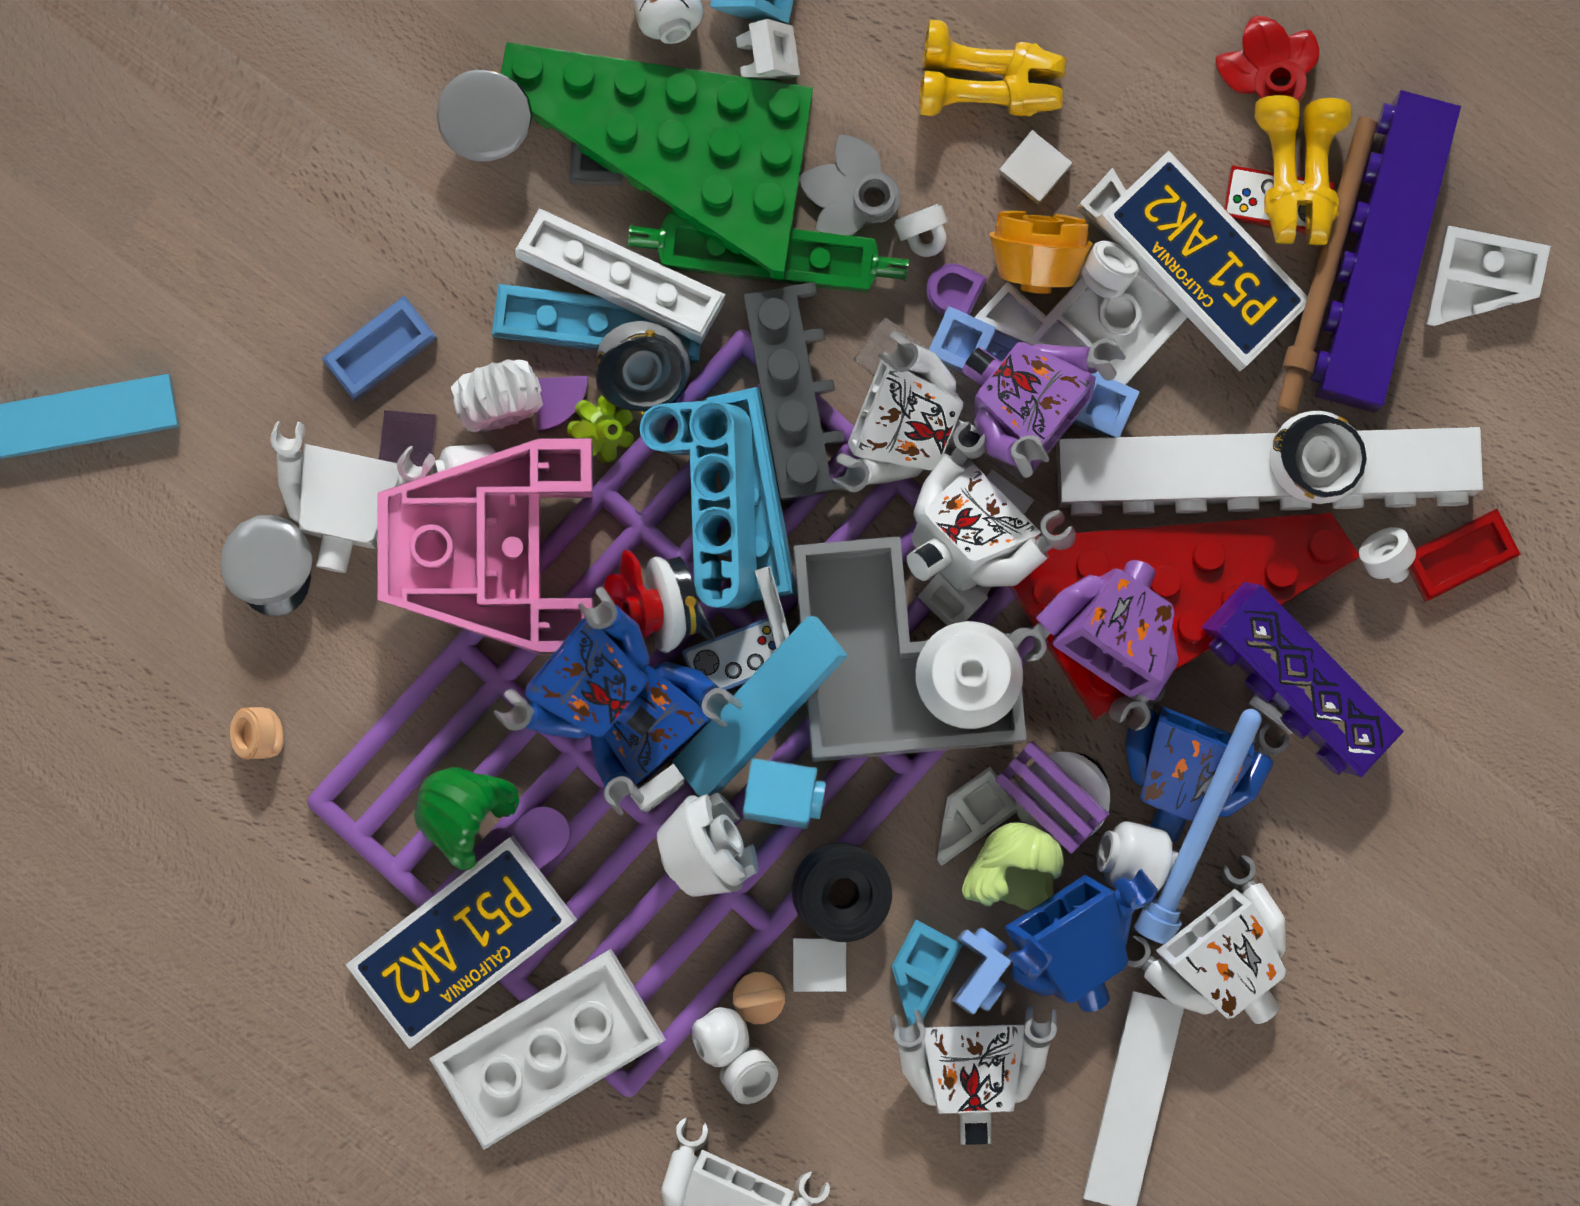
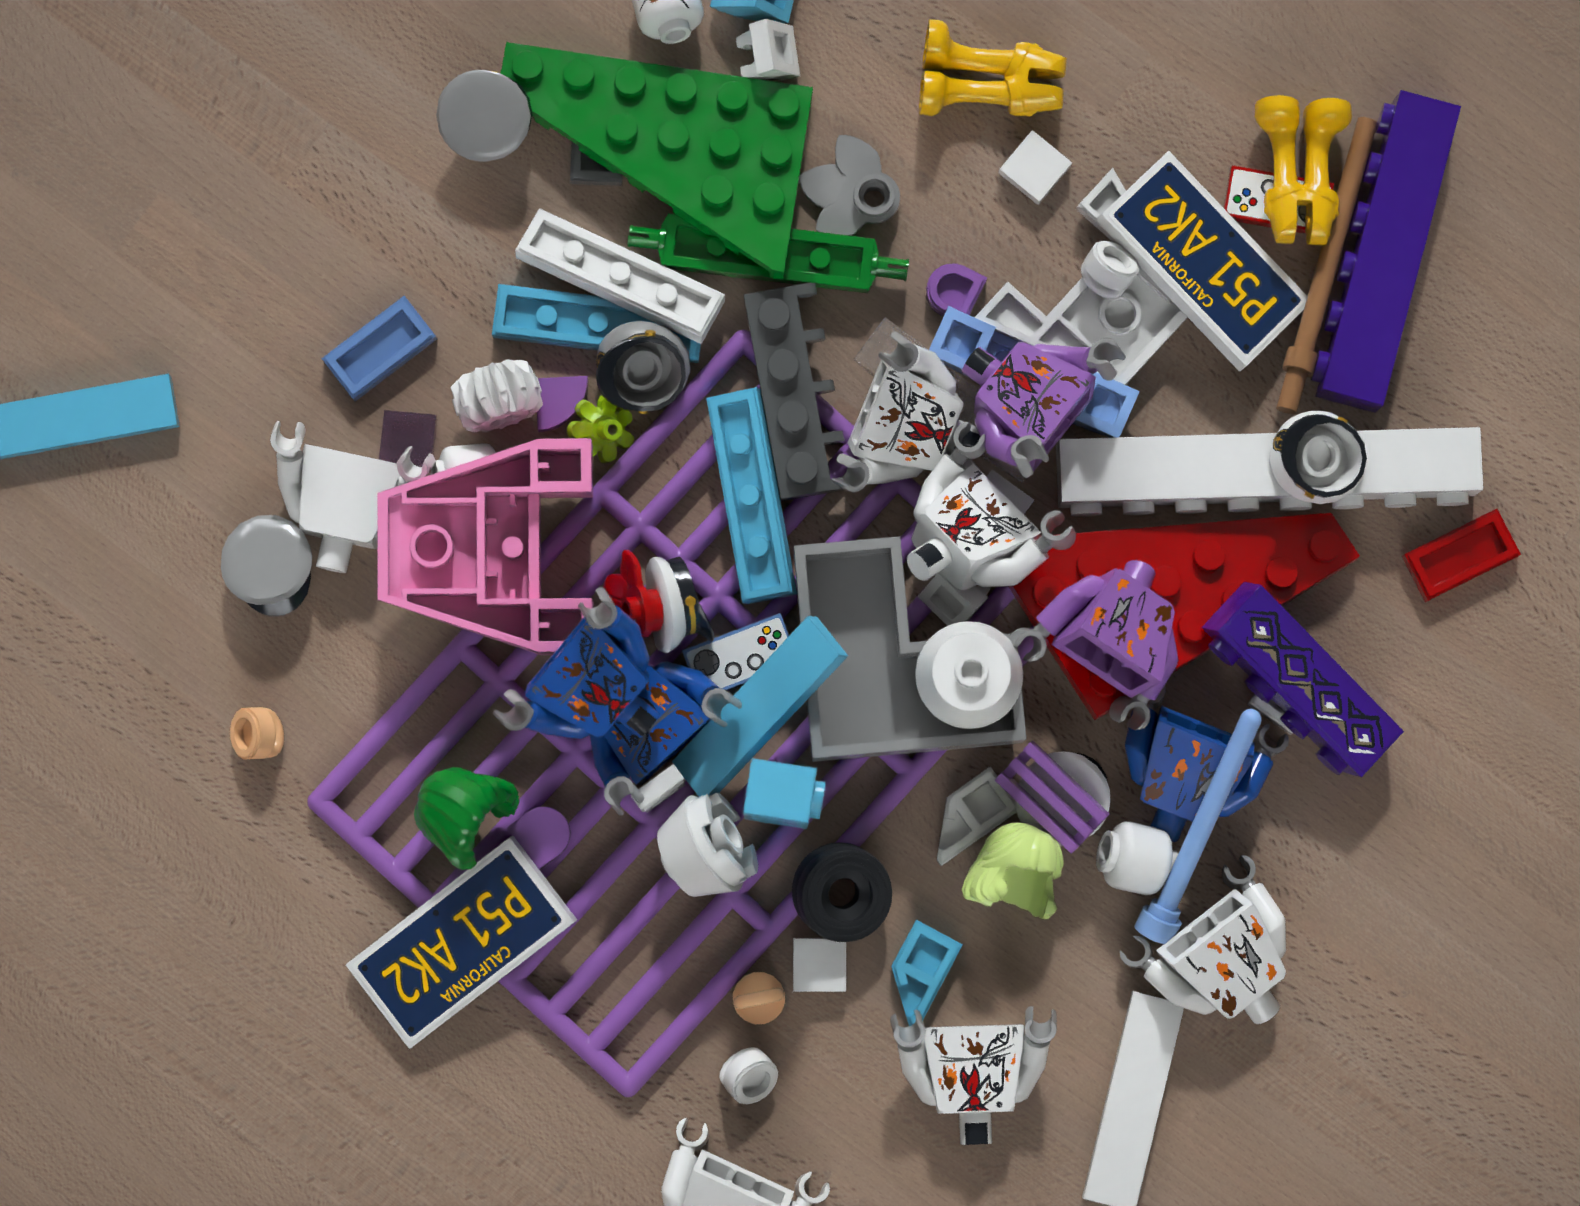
white tile [429,949,666,1150] -> none
medium azure beam [640,400,757,610] -> none
white piece [692,1007,749,1067] -> none
white piece [755,566,790,649] -> none
white tile [893,203,948,257] -> none
light blue bracket [952,928,1011,1014] -> none
light orange cone [989,211,1093,294] -> none
blue torso [1005,869,1158,1012] -> none
red plate [1216,16,1320,102] -> none
white tile [1359,527,1416,583] -> none
white wing [1425,226,1551,326] -> none

